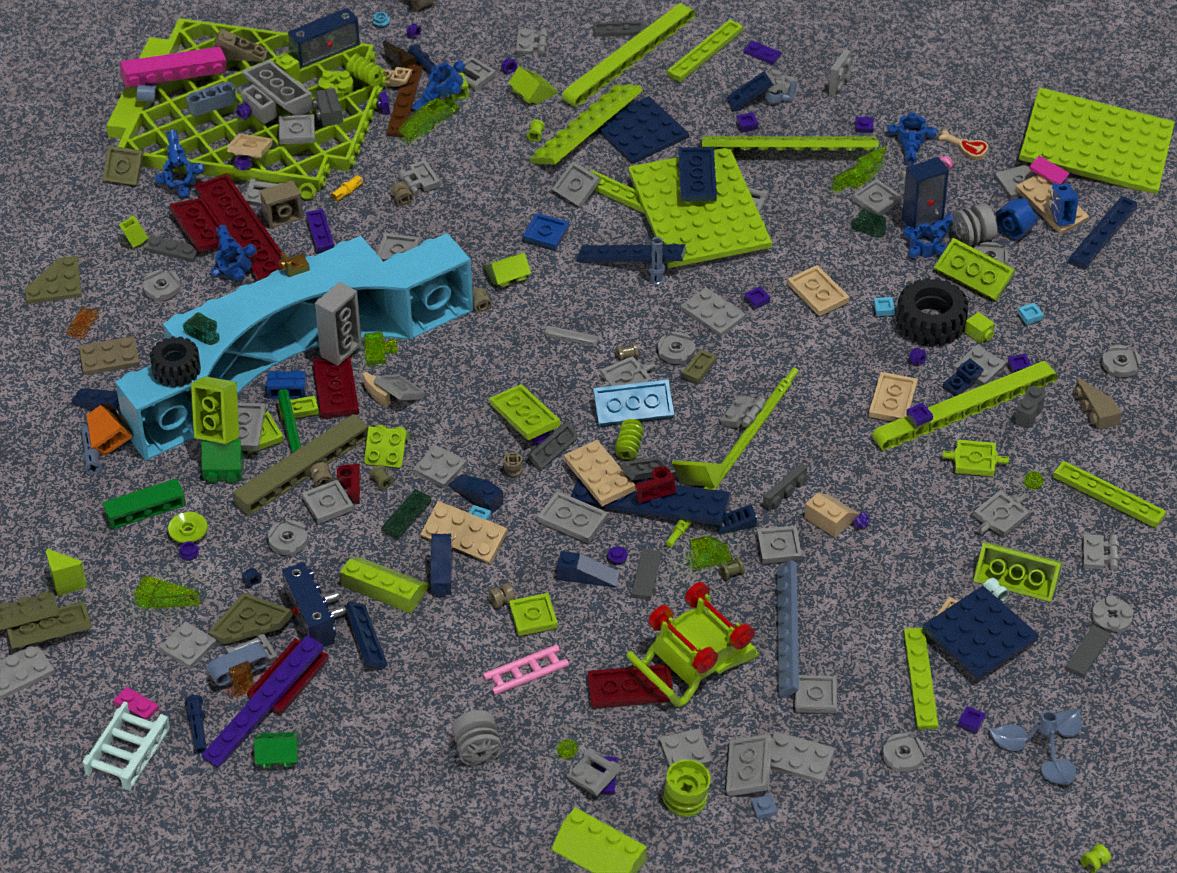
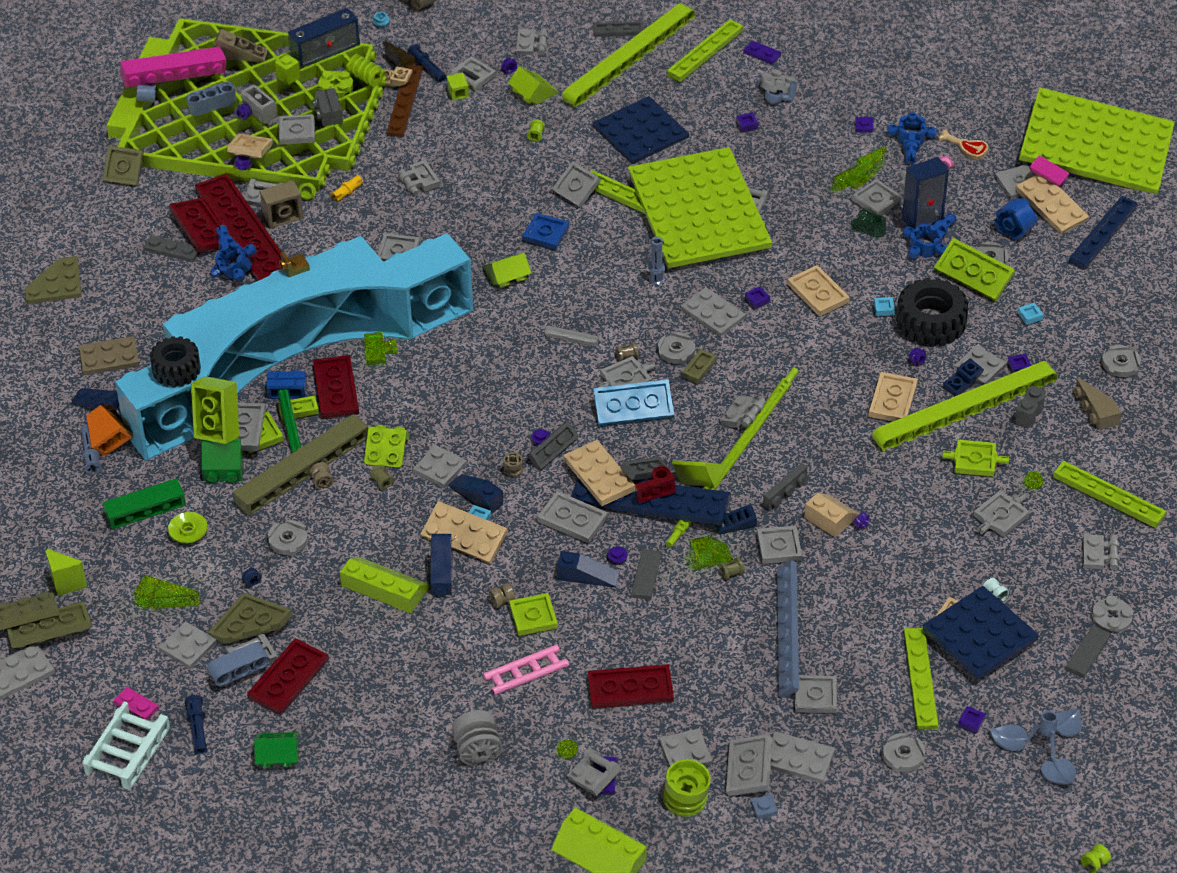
clear orange plate [66,307,99,339] -> none
lime brick [118,215,149,248] -> none
light grey plate [143,270,180,302] -> none
blue piece [155,130,205,198] -> none
dark purple plate [179,541,199,560] -> none
clear green piece [183,312,220,345] -> none
dark purple plate [201,635,324,768] -> none
clear orange plate [229,661,254,697] -> none
light grey slope [242,60,312,115] -> none
dark blue piece [282,562,346,647] -> none
light grey plate [302,479,354,524] -> none
dark purple plate [306,209,335,253] -> none
light grey brick [315,282,362,366] -> none
dark red plate [336,464,361,504] -> none
dark blue plate [345,601,388,670] -> none
tan slope [363,372,391,408] -> none
light grey plate [374,375,426,400] -> none
dark purple plate [377,91,390,115] -> none
clear green plate [382,489,432,540] -> none
dark tan wheel [391,182,414,206] -> none
clear neon green slope [398,97,460,140] -> none
dark purple plate [406,23,421,39] -> none
blue piece [412,60,466,114] -> none
dark tan wheel [472,287,492,313] -> none
lime plate [489,384,561,440] -> none
lime plate [529,84,643,164] -> none
dark blue plate [577,244,687,262] -> none
lime piece [614,419,644,461] -> none
lime piece [626,582,759,707] -> none
dark blue plate [678,147,717,202] -> none
lime plate [701,136,879,150] -> none
dark blue plate [726,71,774,112] -> none
light grey plate [829,49,852,96] -> none
dark purple plate [906,403,933,427] -> none
light grey wheel [952,203,997,246] -> none
lime brick [965,312,995,344] -> none
lime slope [973,542,1063,602] -> none
blue torso [1049,183,1079,226] -> none

